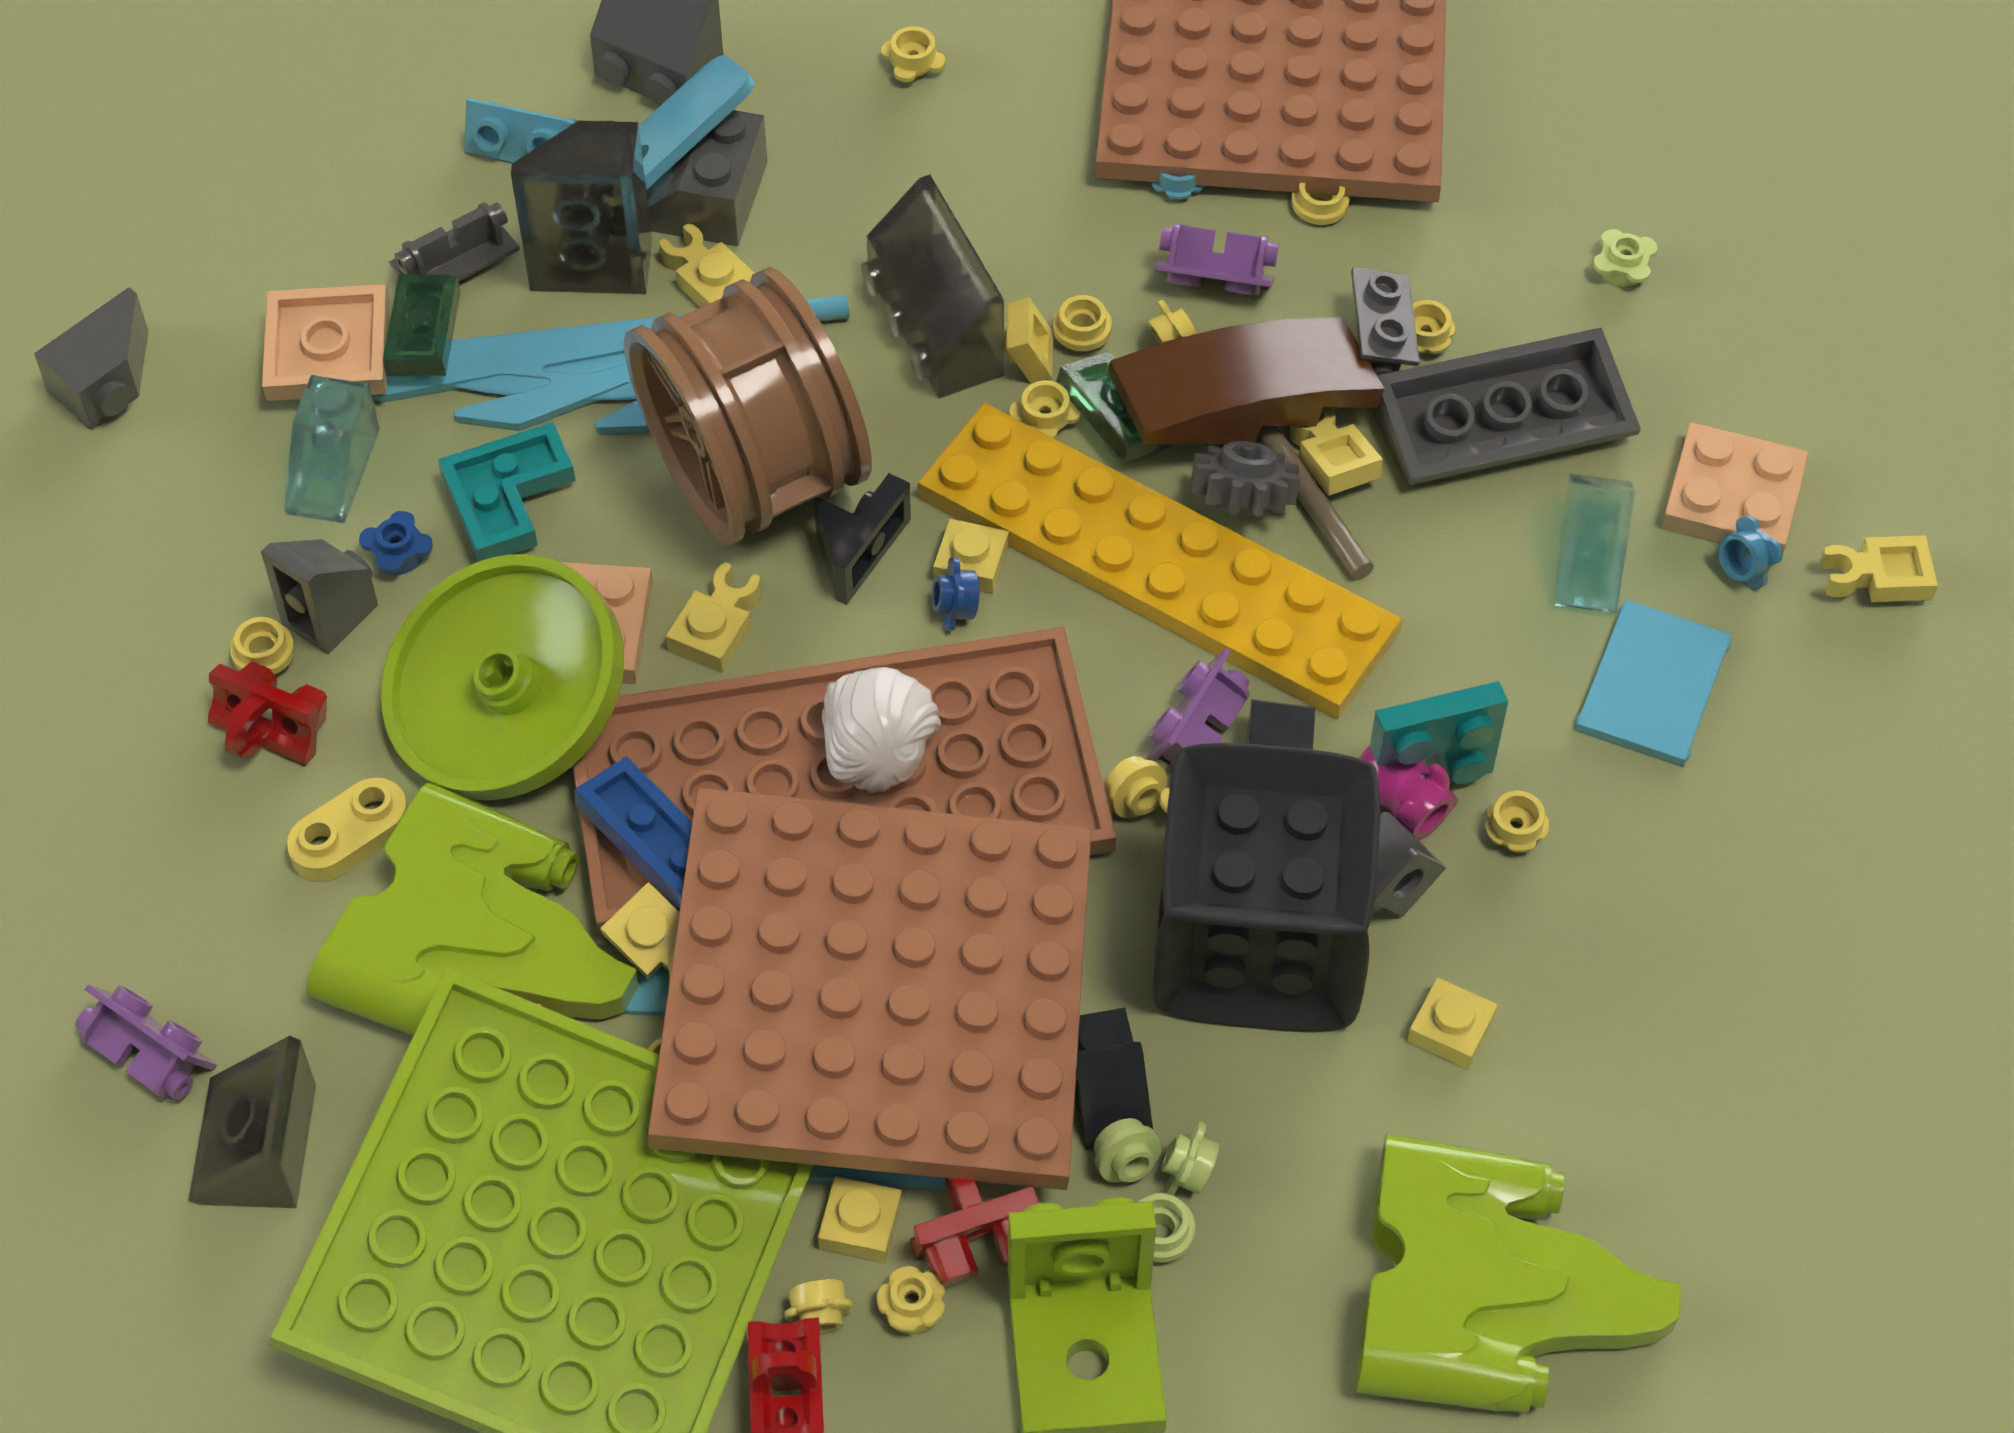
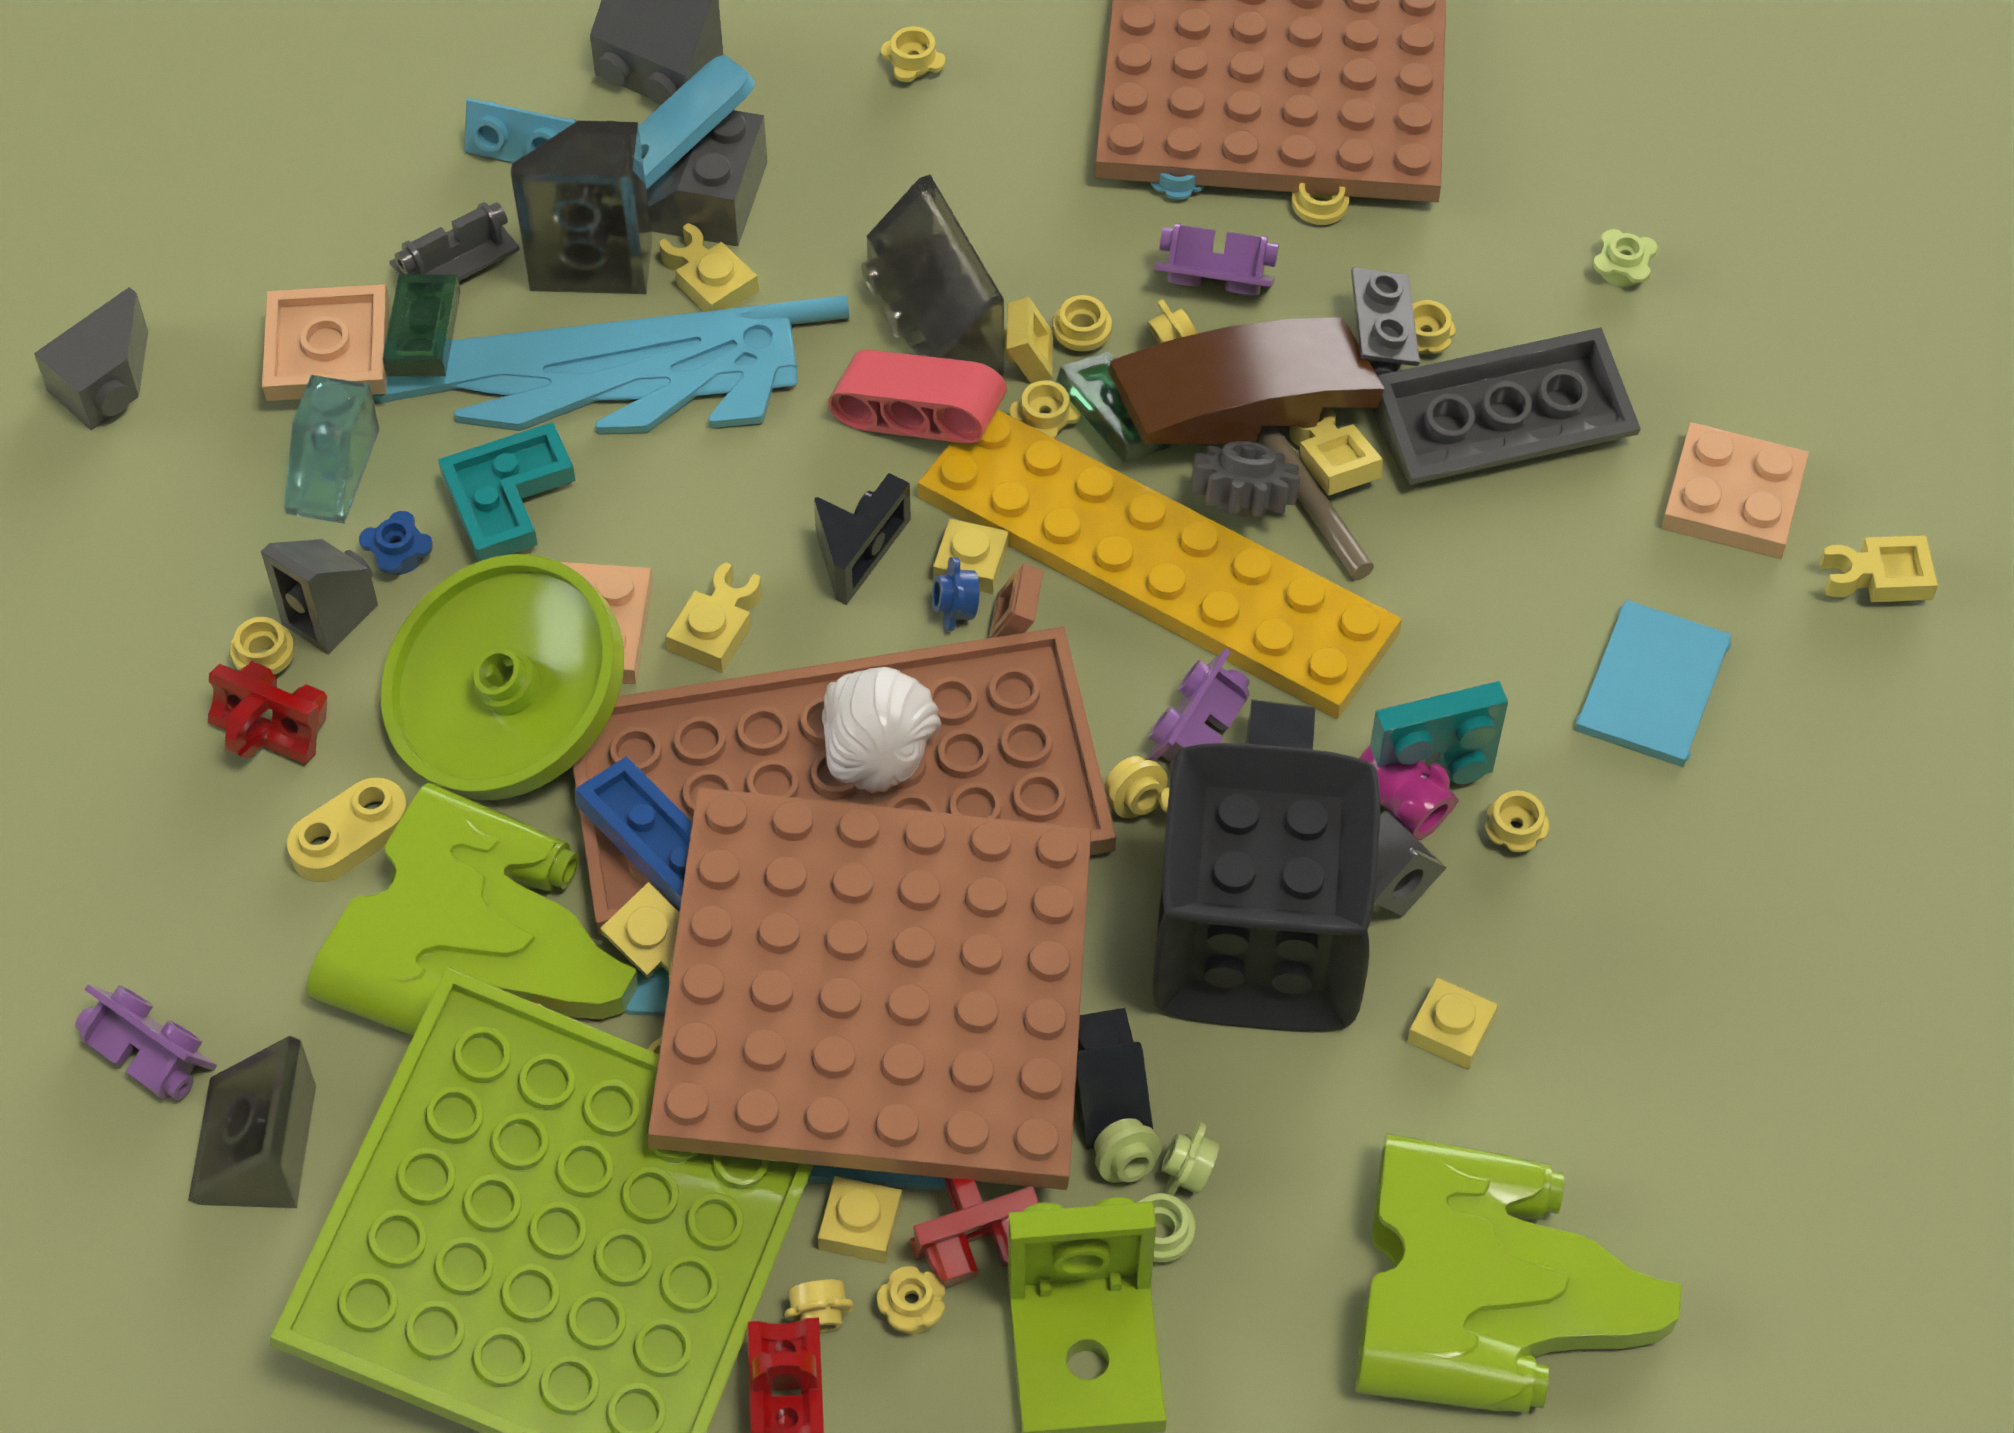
medium nougat wheel [623,267,872,546] -> none
clear light blue slope [1554,473,1635,613] -> none
dark azure plate [1718,515,1783,589] -> none
none -> coral beam [828,350,1007,443]
none -> nougat tile [989,563,1043,638]

